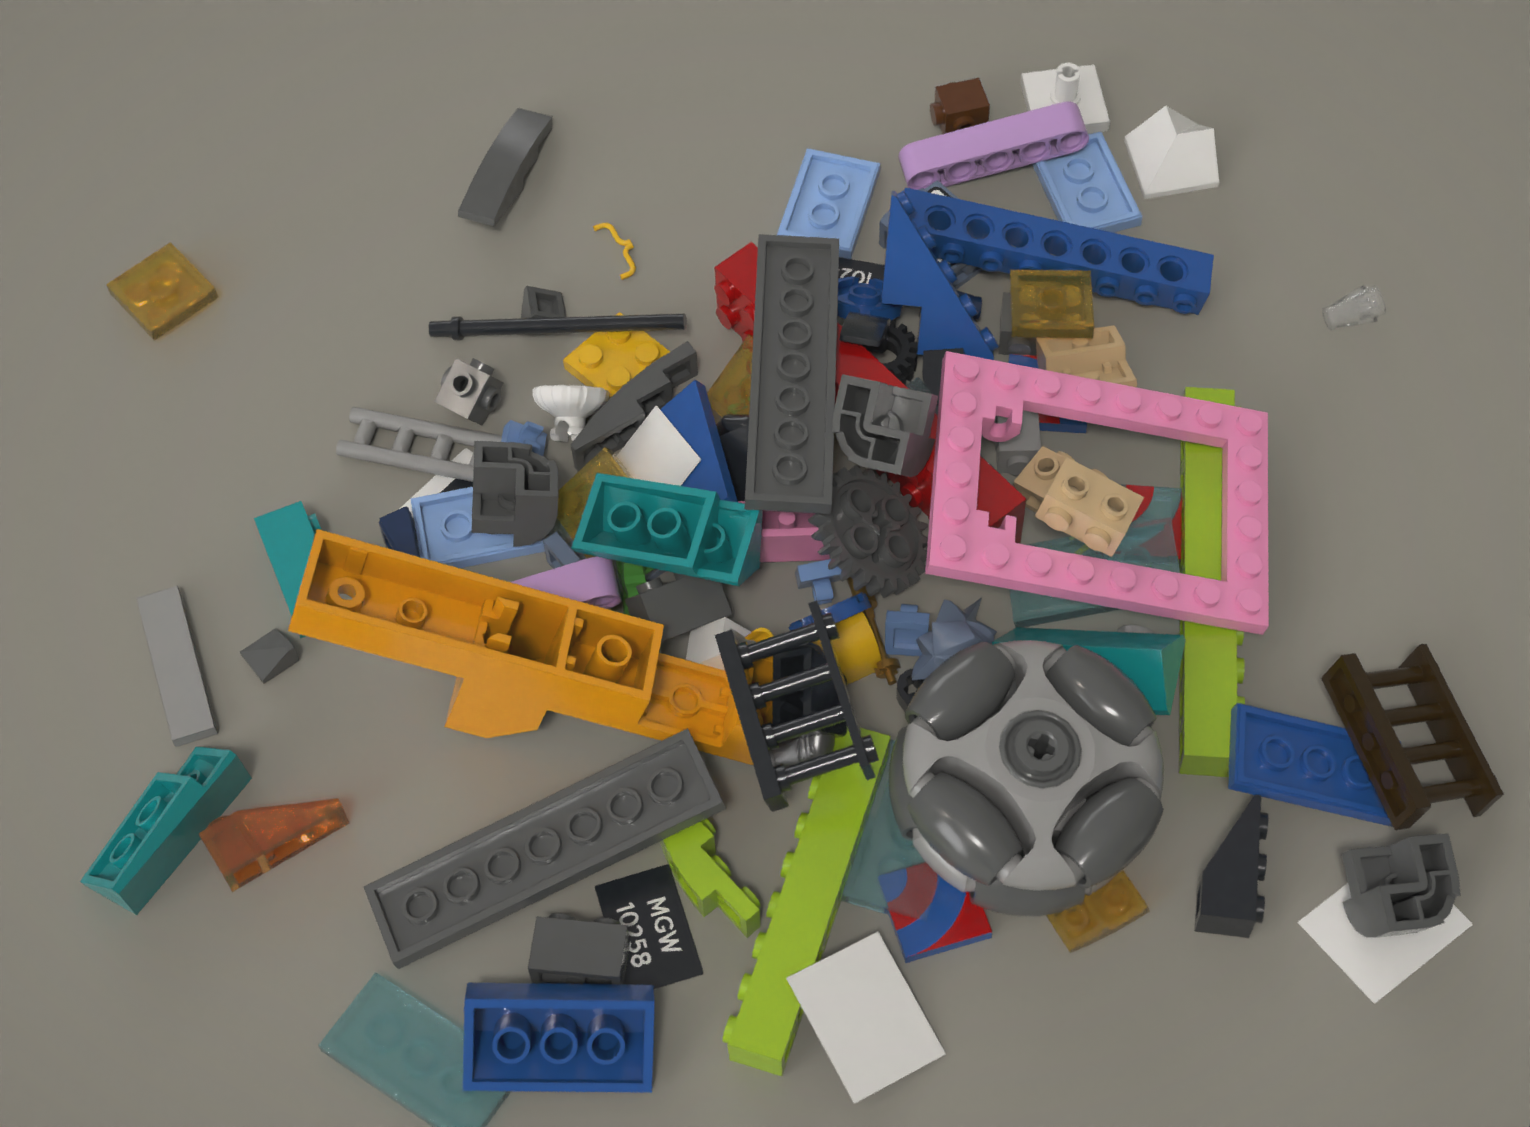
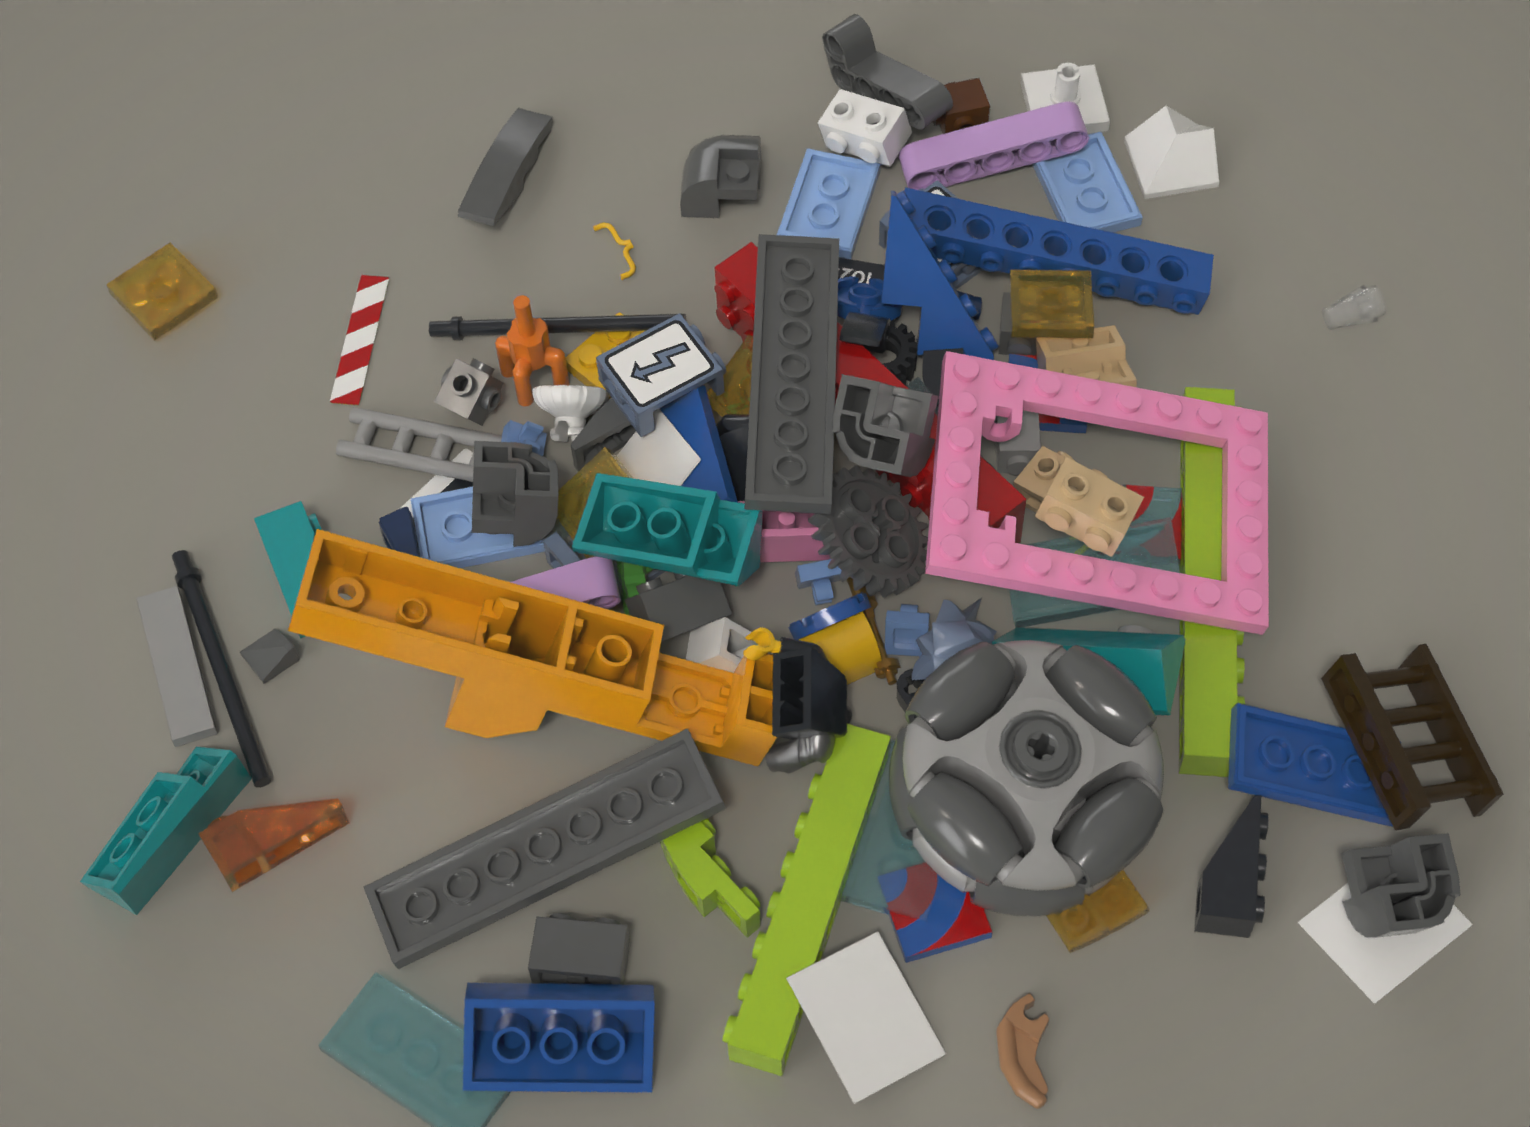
dark grey slope [521,285,566,318] -> none
black sticker [595,864,704,989] -> none
black fence [715,600,879,812] -> none
none -> black bar [172,550,271,788]
none -> sticker [330,275,389,405]
none -> orange plant [495,295,569,407]
none -> panel [596,313,726,437]
none -> dark grey brick [680,135,761,218]
none -> white brick [818,89,912,167]
none -> dark grey beam [822,14,953,130]
none -> medium nougat piece [996,993,1049,1109]

